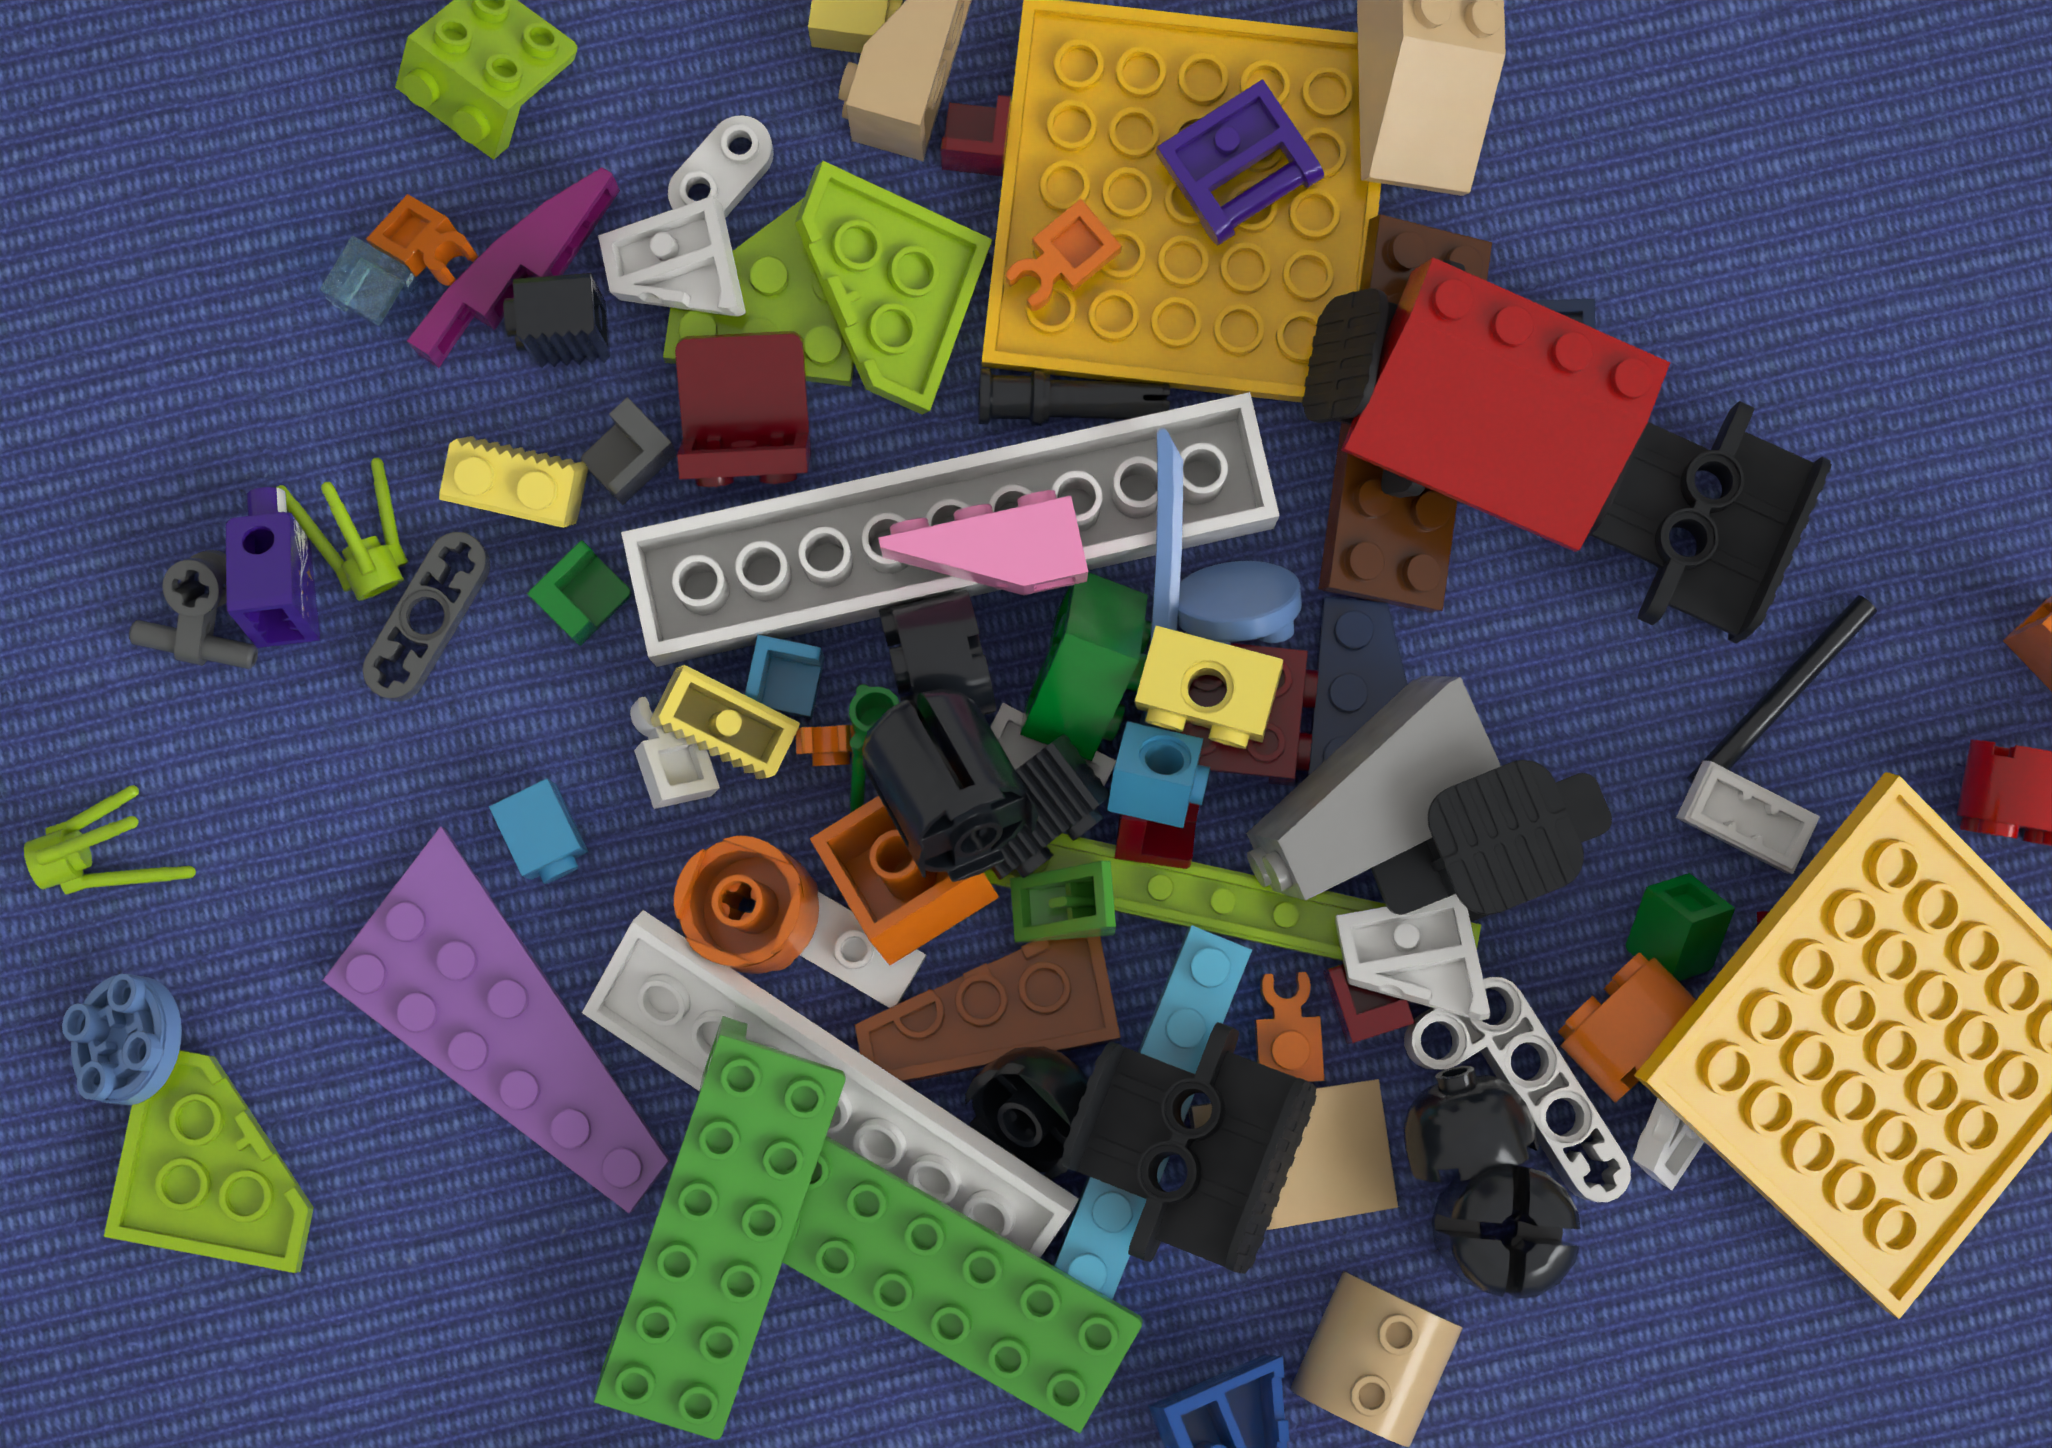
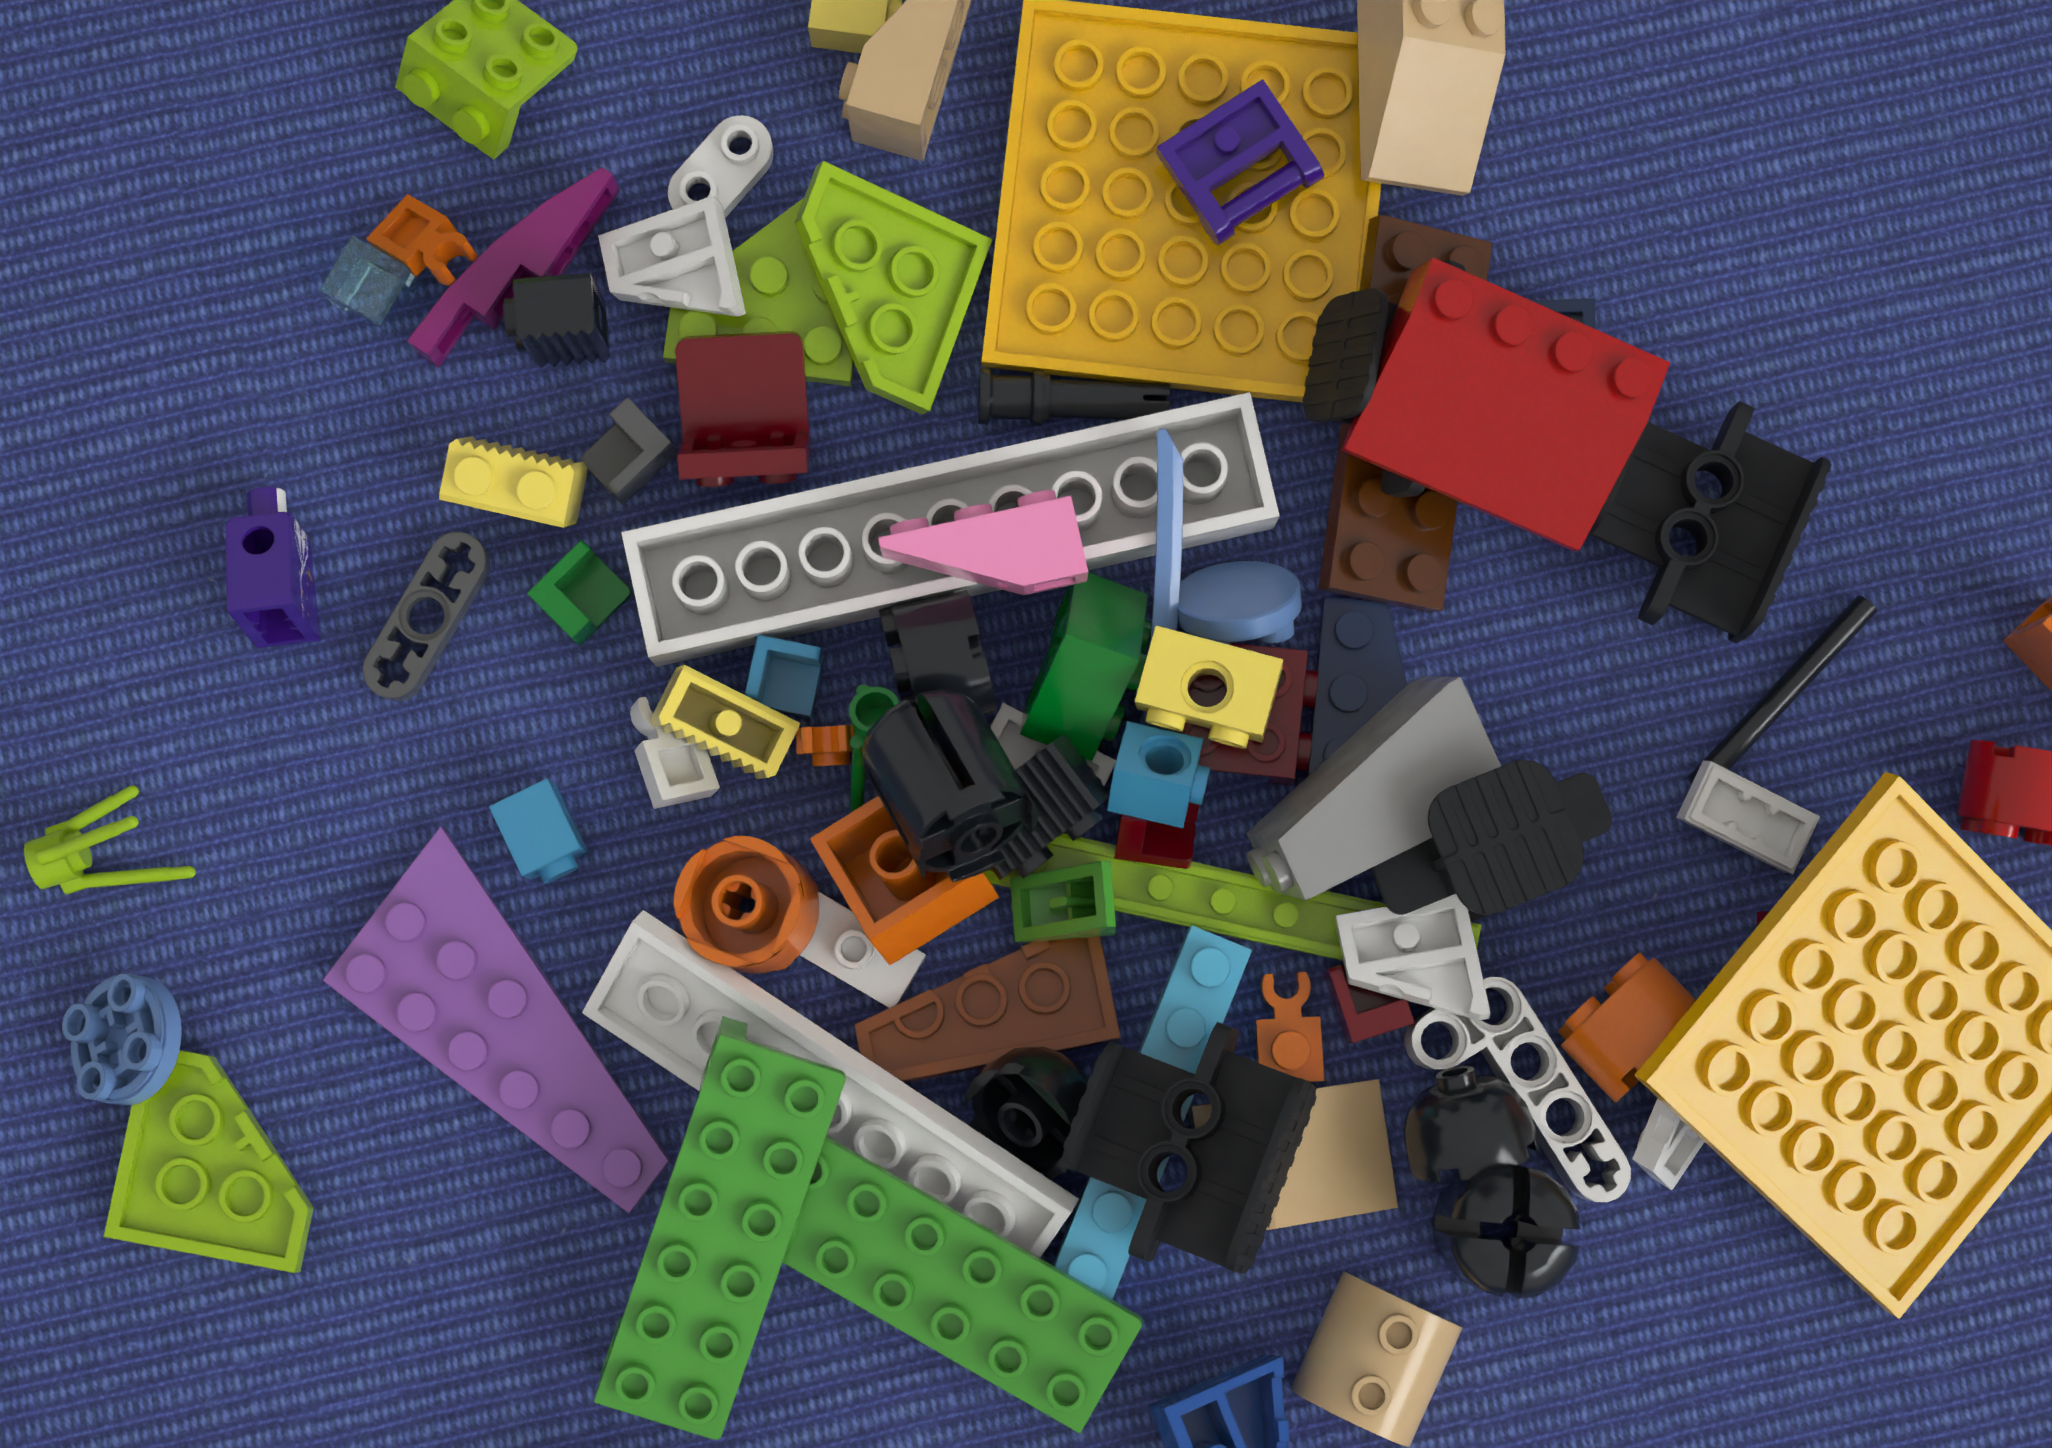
dark grey piece [129,550,258,669] -> none
lime plant [276,457,409,601] -> none
dark red panel [940,95,1011,177] -> none
orange plate [1006,198,1122,312] -> none
green panel [1626,873,1735,982] -> none

